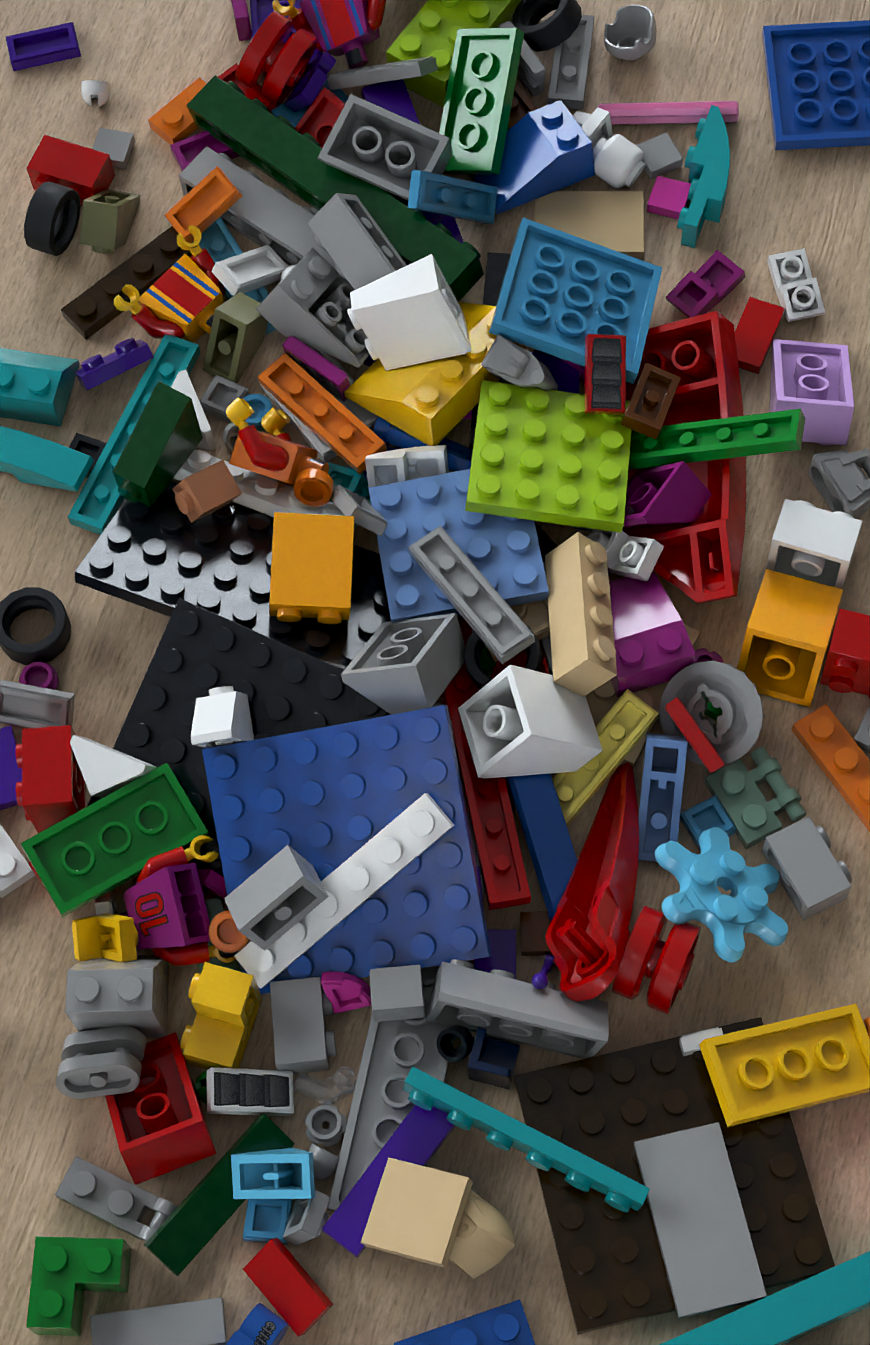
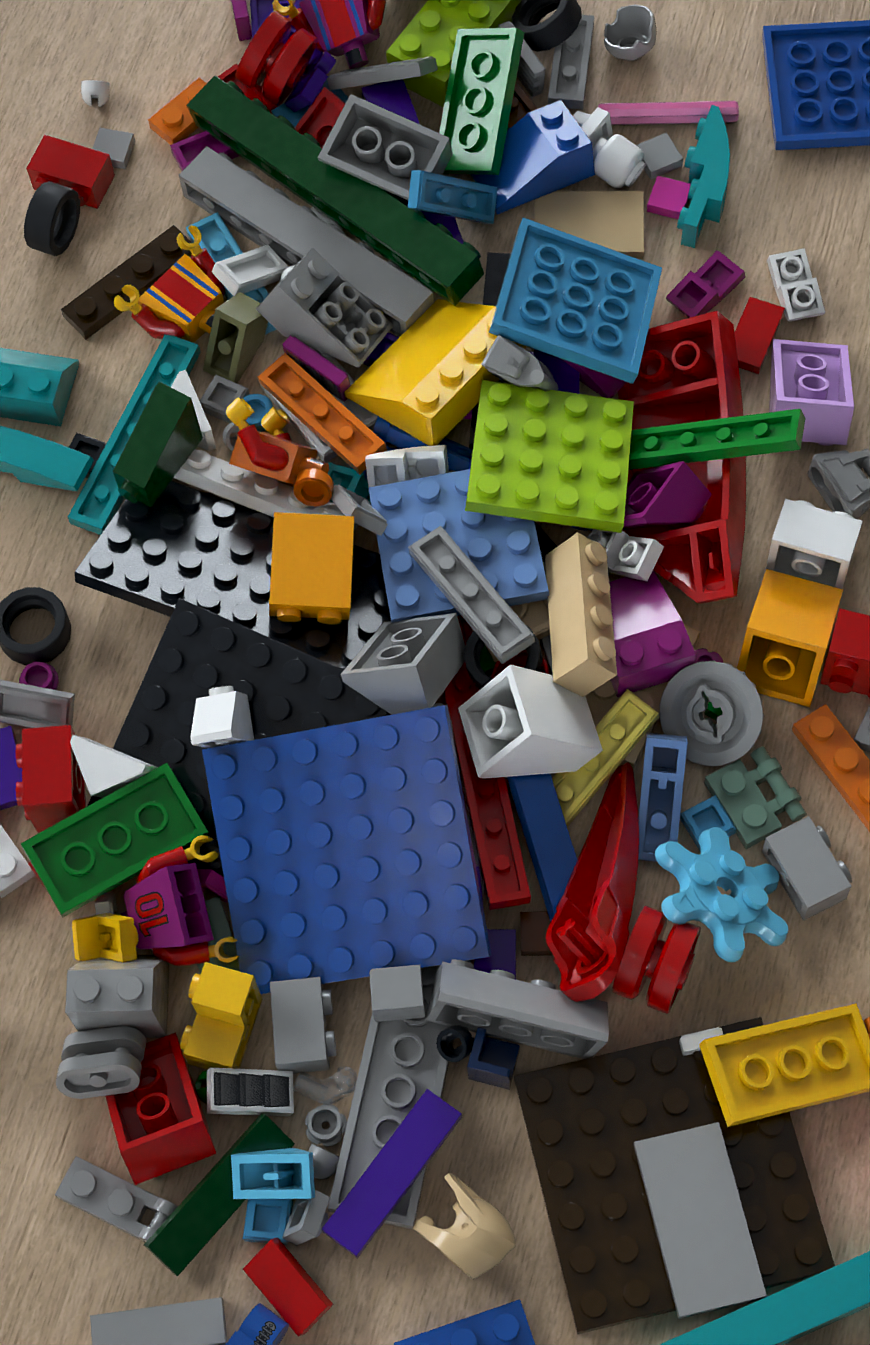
dark purple tile [6,22,81,71] -> none
green brick [26,1236,132,1336] -> none
dark purple plate [75,338,154,391] -> none
olive slope [80,189,141,253] -> none
orange tile [164,166,243,243] -> none
nougat brick [173,460,242,523] -> none
orange tile [209,910,251,953] -> none
light grey brick [224,845,328,951] -> none
white plate [234,793,455,989] -> none
light grey brick [307,193,407,290] -> none
dark pink tile [321,972,372,1014] -> none
white slope [347,254,472,371] -> none
tan tile [361,1157,473,1268] -> none
teal plate [403,1066,650,1212] -> none
dark purple hinge [532,954,554,990] -> none
tile [585,334,626,415] -> none
reddish brown plate [620,363,681,440] -> none
red tile [665,697,726,773] -> none

